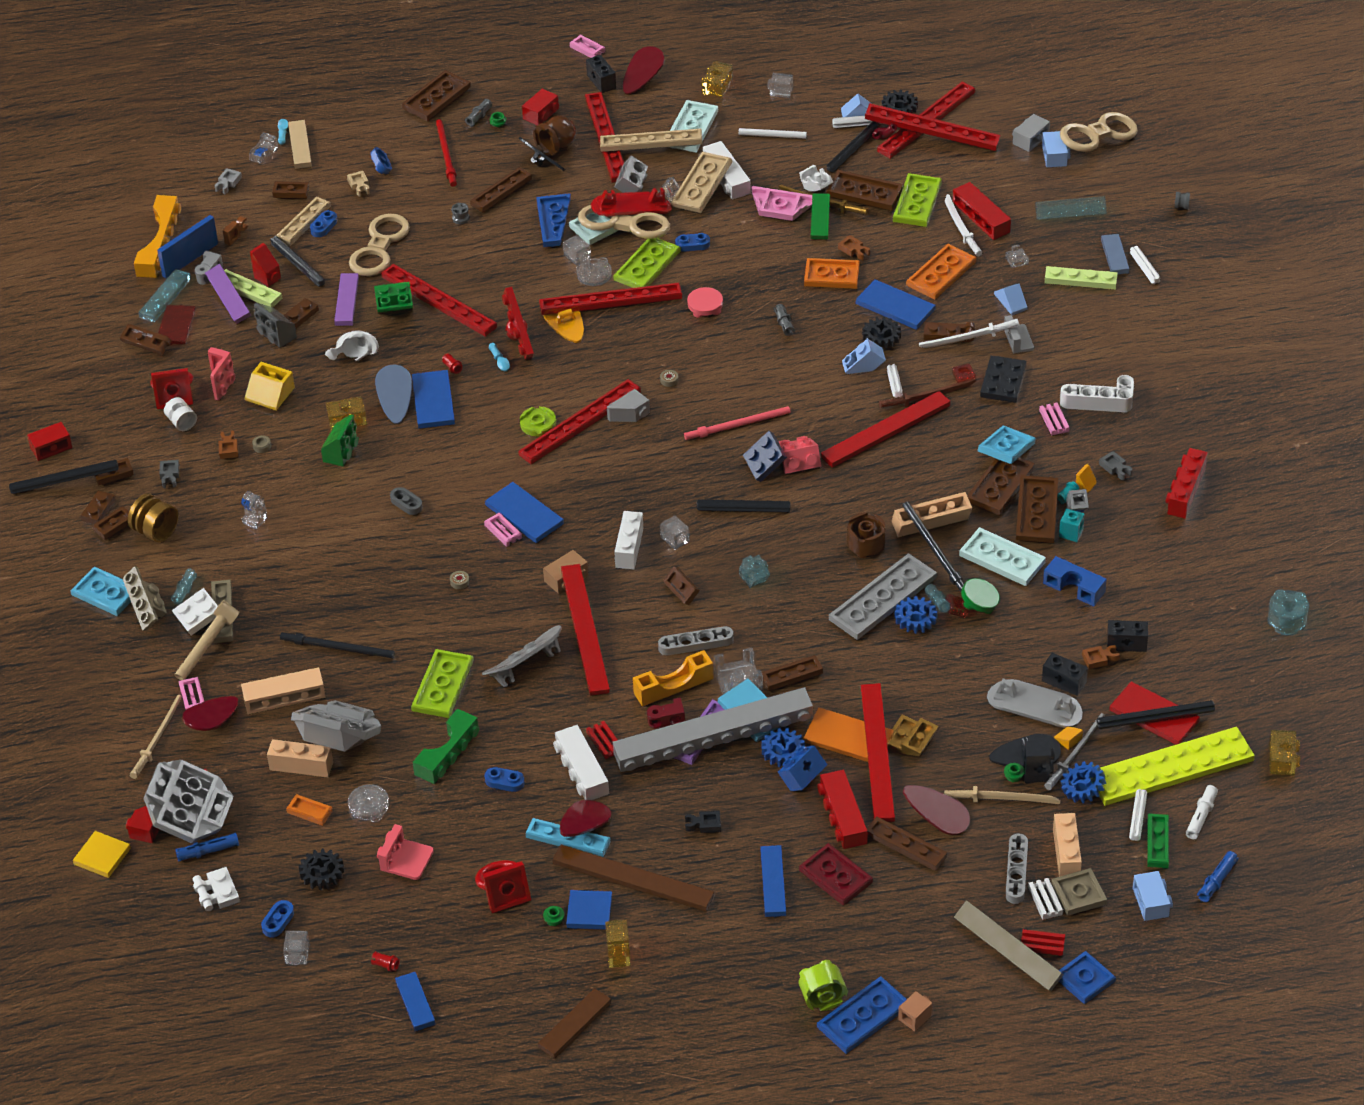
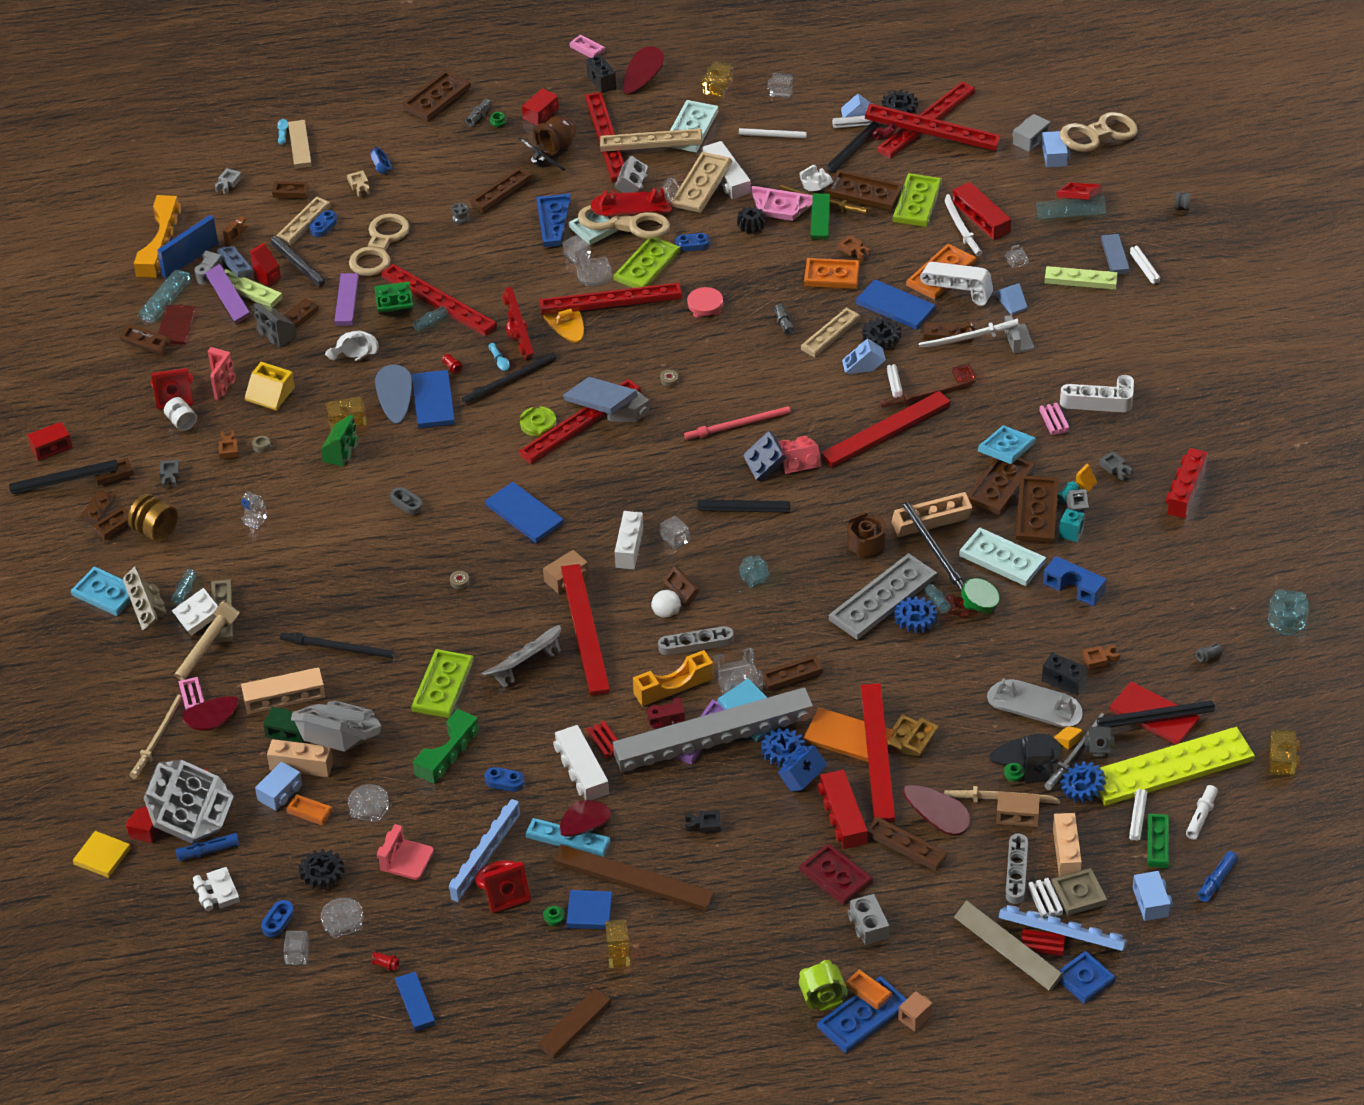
clear leg [249,132,278,165] -> none
red bar [436,119,457,187] -> none
bright pink tile [484,513,522,547] -> none
blue tile [760,845,786,917] -> none
black plate [980,355,1027,403] -> none
black brick [1107,620,1148,652] -> none
none -> sand blue tile [217,246,254,278]
none -> light blue brick [255,761,302,811]
none -> dark green slope [263,707,304,743]
none -> clear tile [321,898,363,938]
none -> clear light blue pin [412,306,448,332]
none -> light blue plate [449,799,520,902]
none -> black bar [462,353,556,404]
none -> sand blue tile [563,377,638,414]
none -> white hair [651,590,681,618]
none -> black gear [737,206,766,234]
none -> tan tile [801,307,860,357]
none -> orange tile [845,969,892,1010]
none -> light grey brick [848,894,889,945]
none -> white beam [920,262,993,306]
none -> medium nougat brick [996,792,1040,827]
none -> light blue plate [999,905,1127,951]
none -> red tile [1057,182,1102,200]
none -> dark grey brick [1085,727,1114,756]
none -> dark grey pin [1196,643,1223,663]

